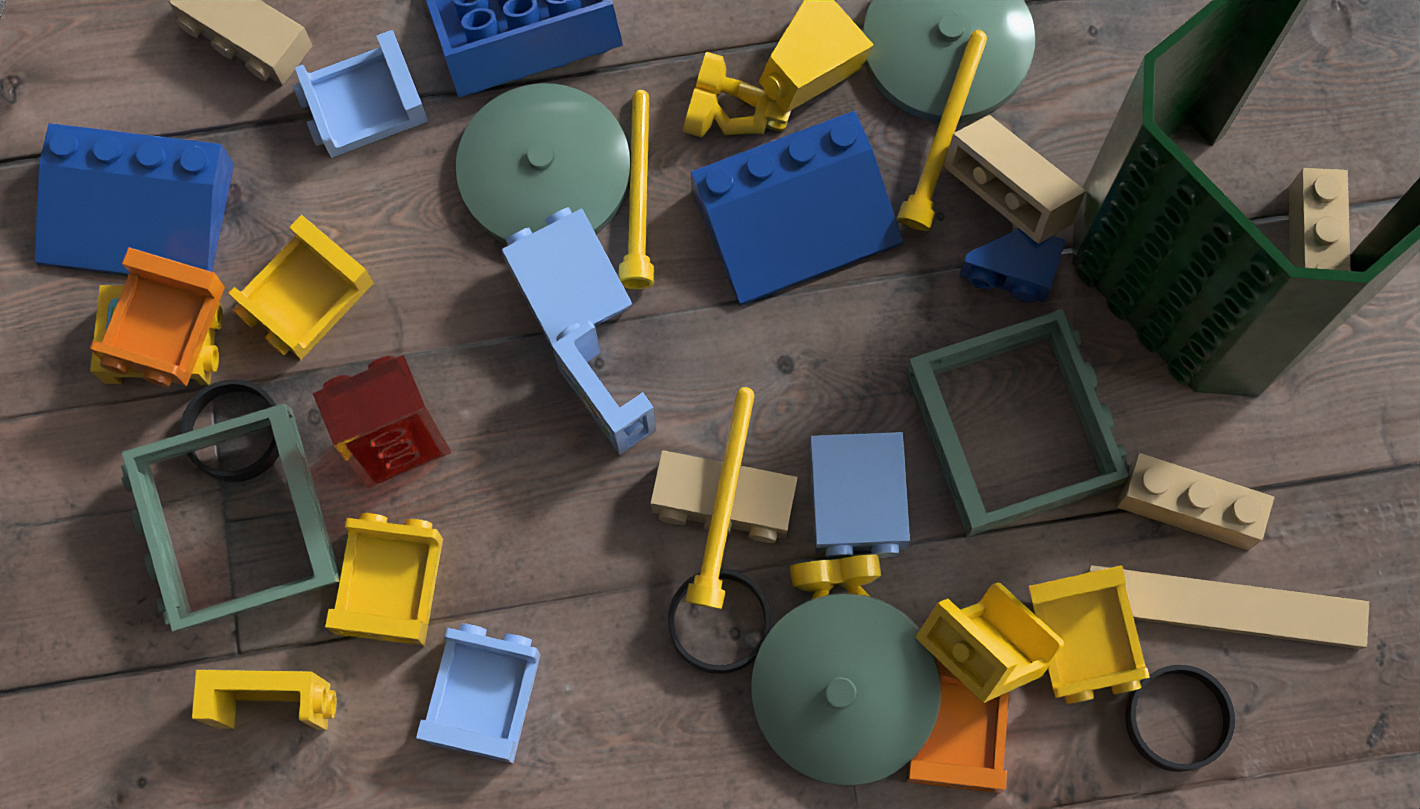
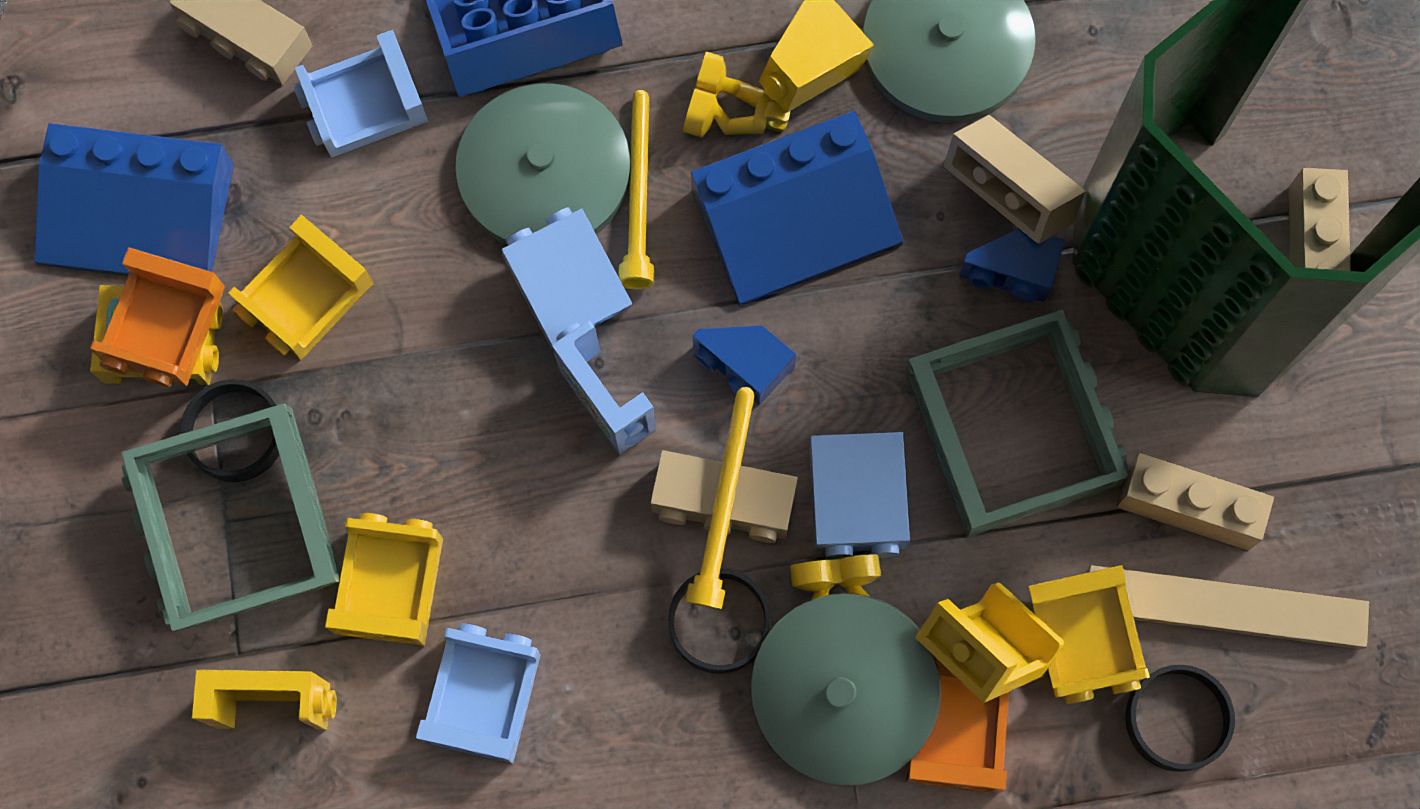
clear red brick [312,355,451,488] -> none
yellow piece [897,30,987,231] -> none
none -> blue slope [692,325,796,405]

